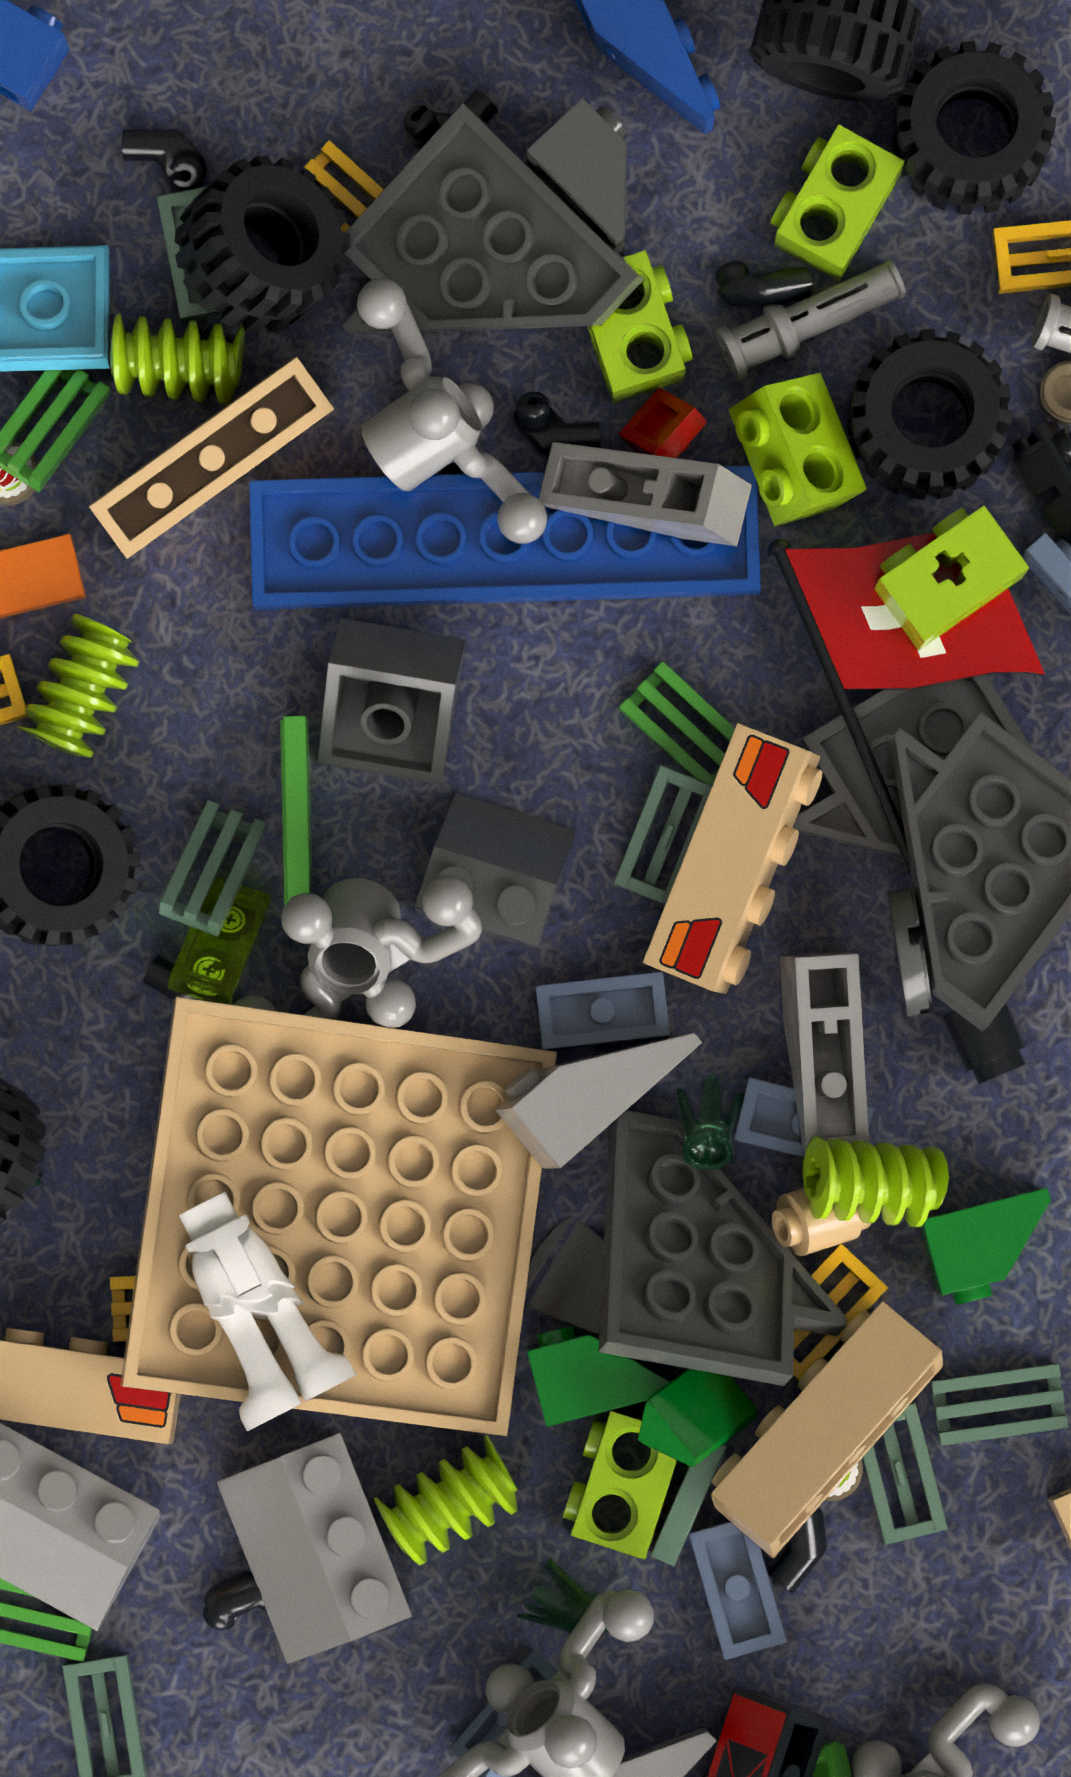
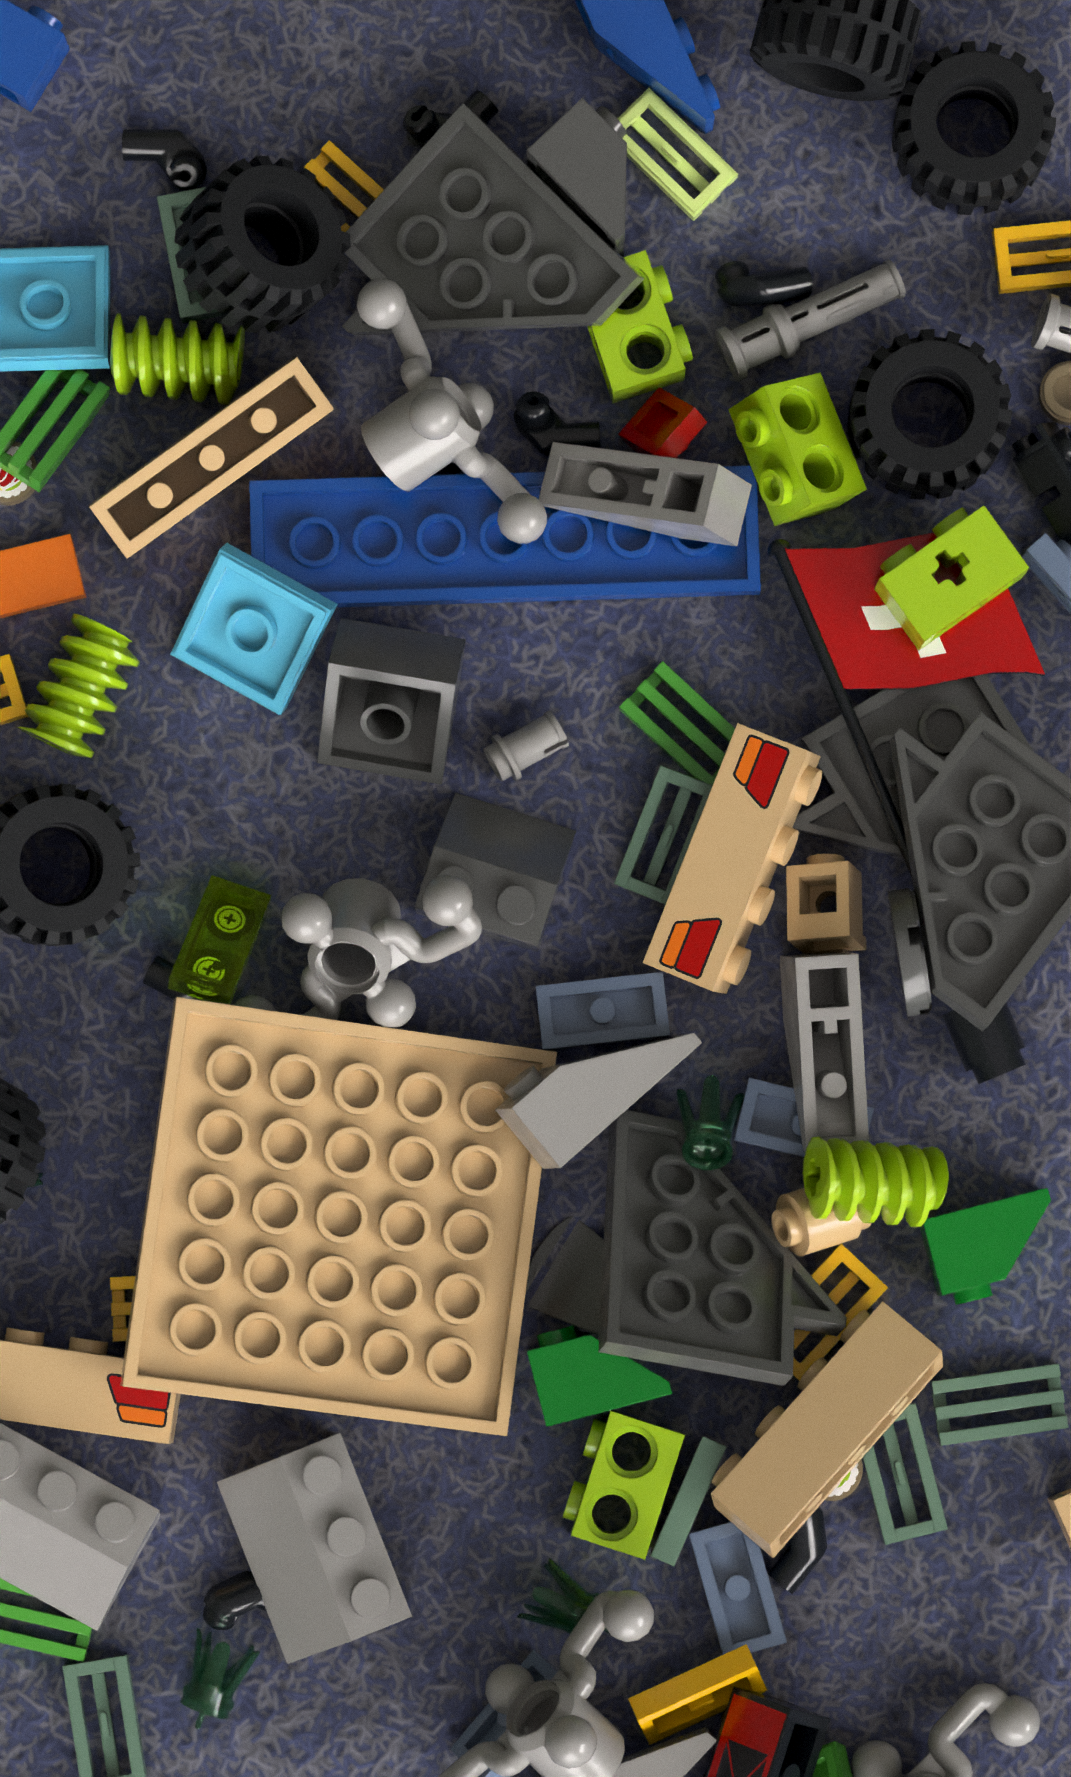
sand green tile [158,800,267,937] -> none
white piece [179,1192,357,1431] -> none
bright green tile [280,716,313,905] -> none
lime piece [374,1435,518,1566] -> none
green slope [638,1369,758,1467] -> none
lime brick [770,124,905,282] -> none
none -> medium azure tile [170,543,338,715]
none -> clear green piece [180,1628,260,1729]
none -> light grey pin [483,711,569,782]
none -> yellowish green tile [617,88,738,221]
none -> yellow tile [628,1644,767,1745]
none -> tan brick [786,854,866,954]

